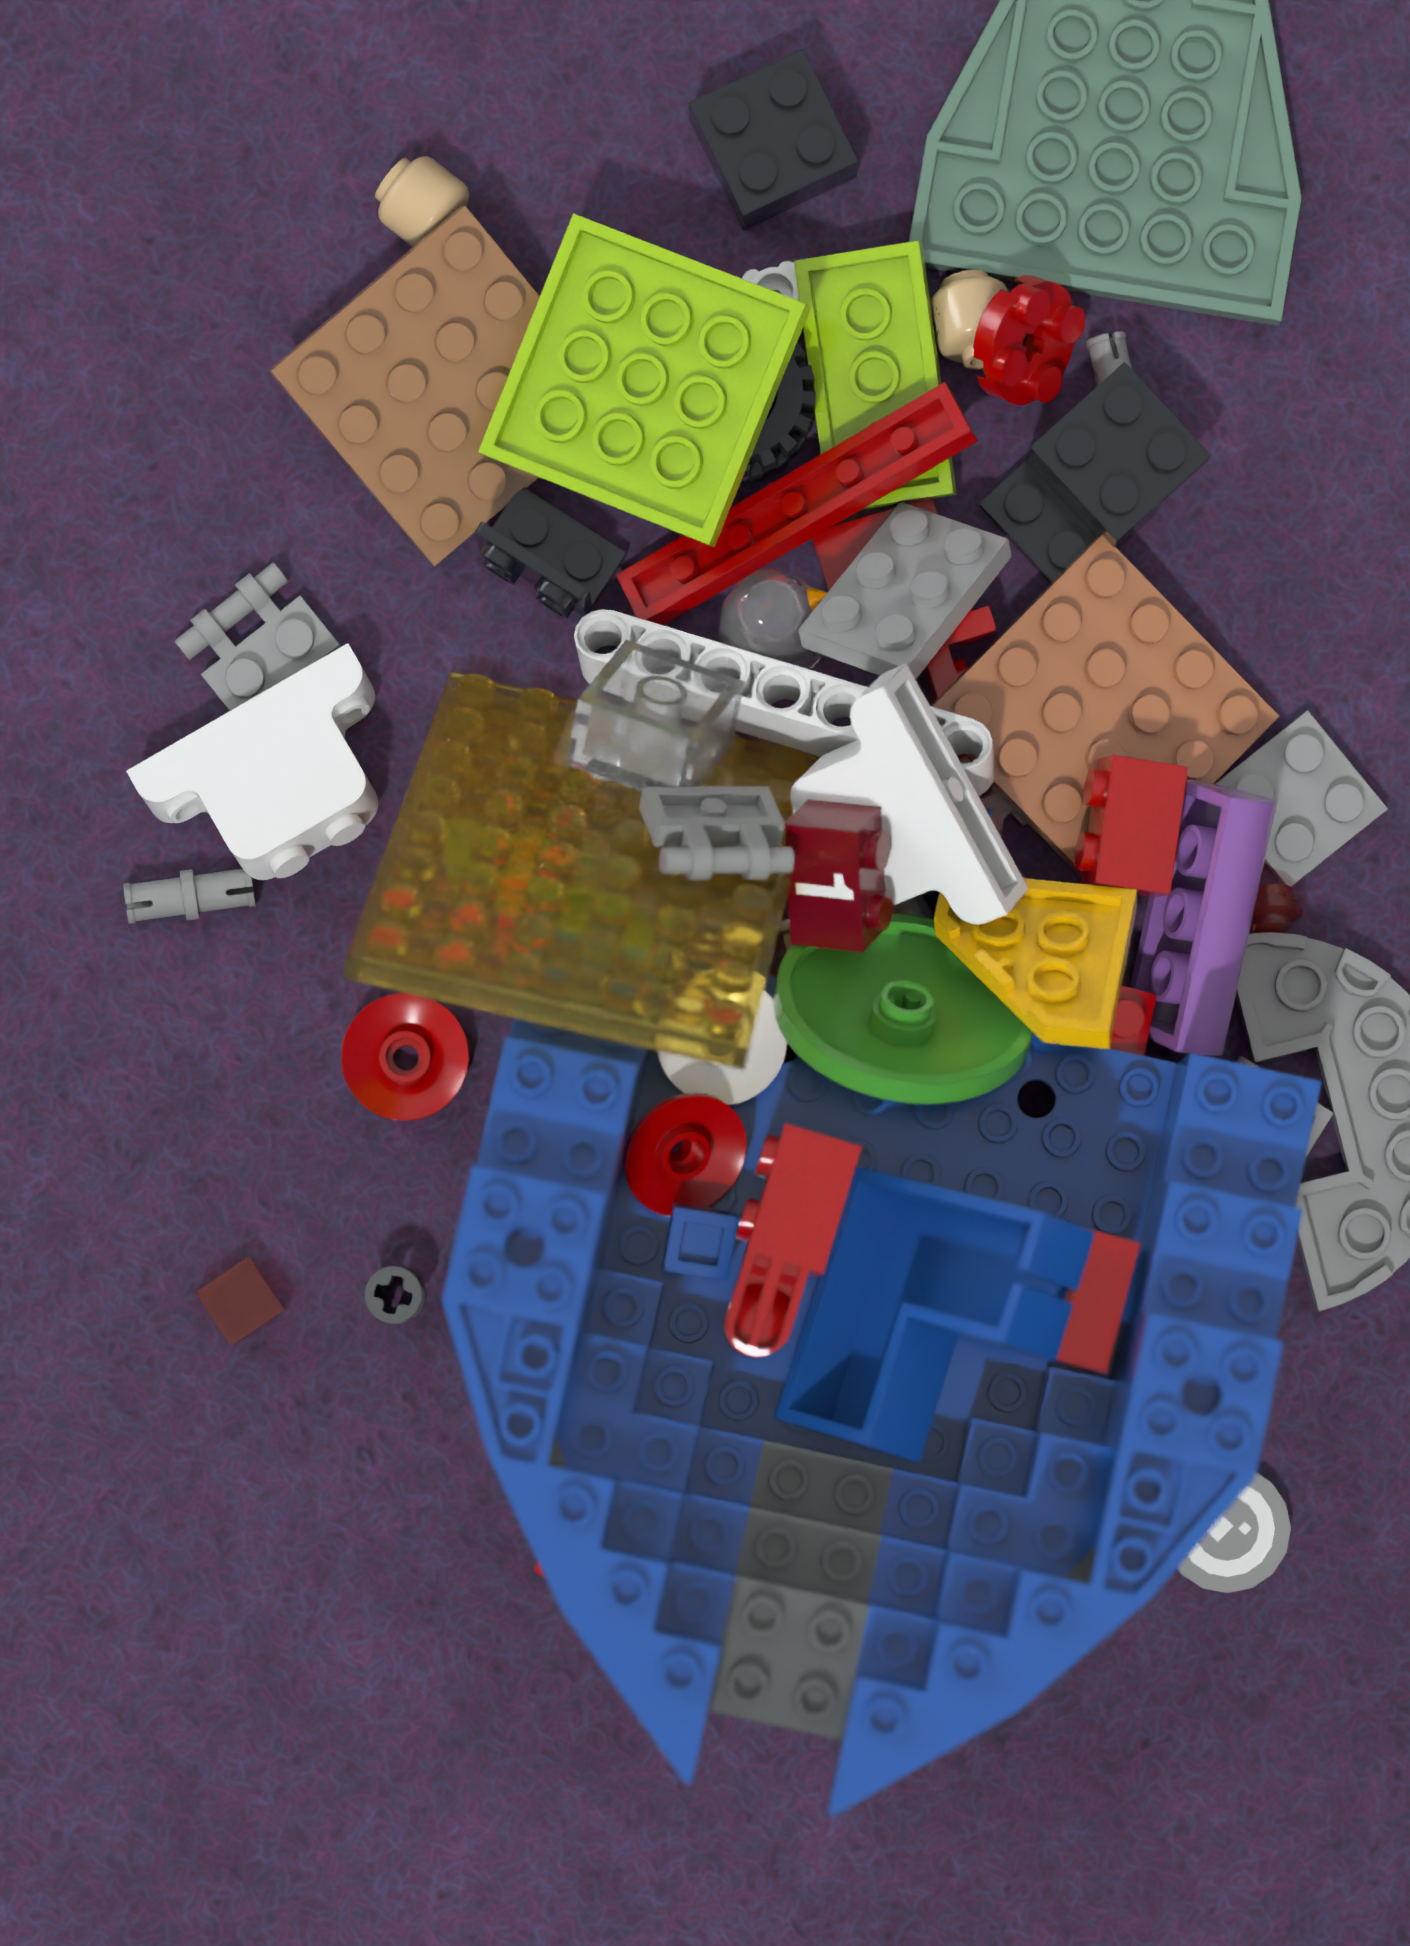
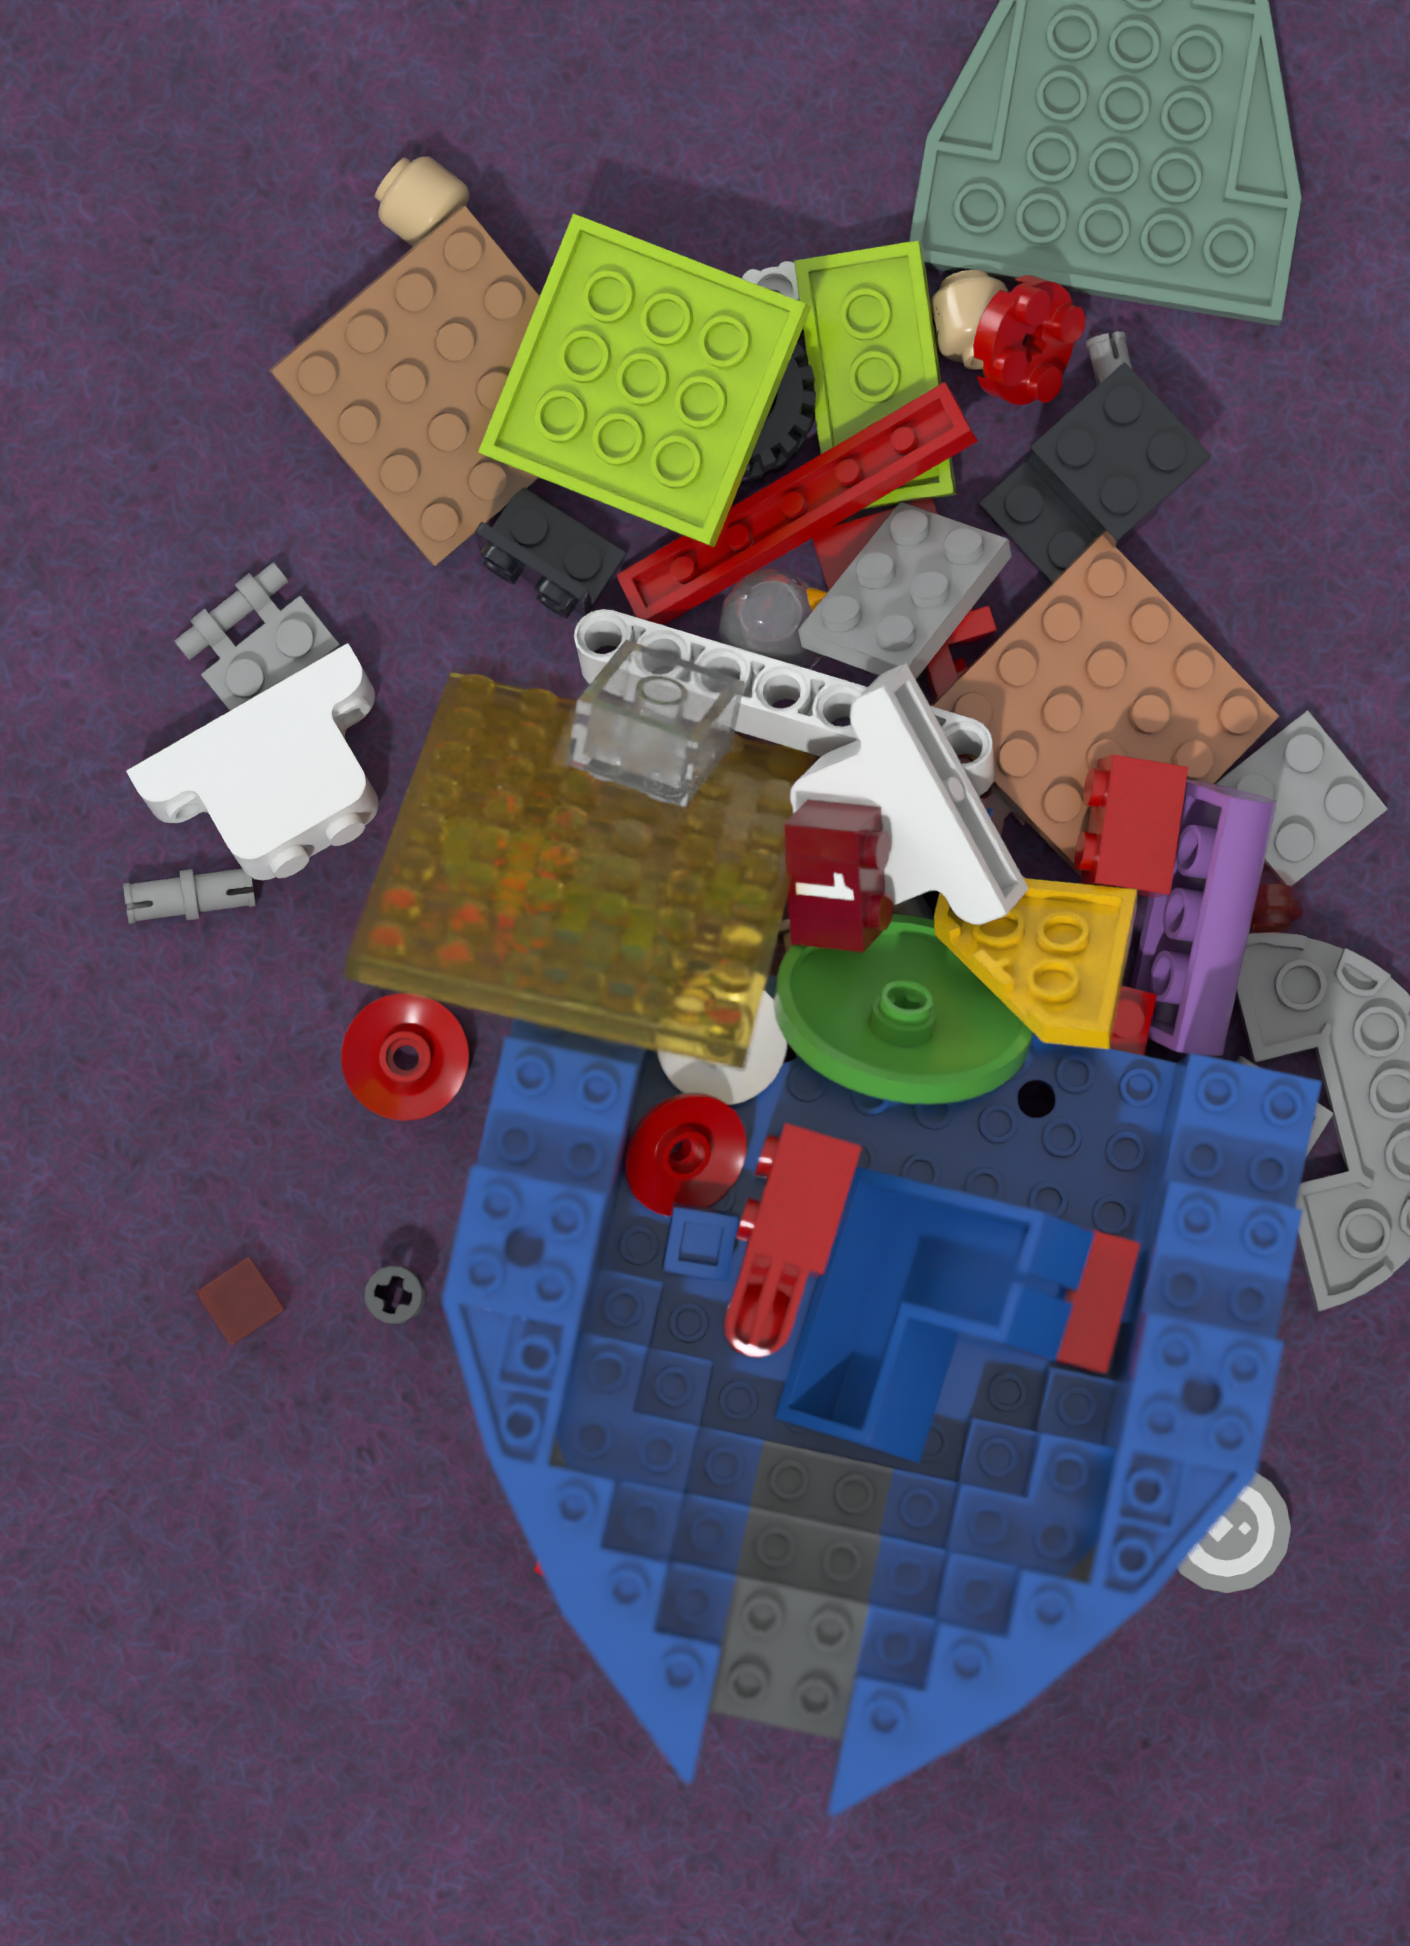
light grey plate [639,786,794,880] -> none
black brick [688,49,858,231] -> none

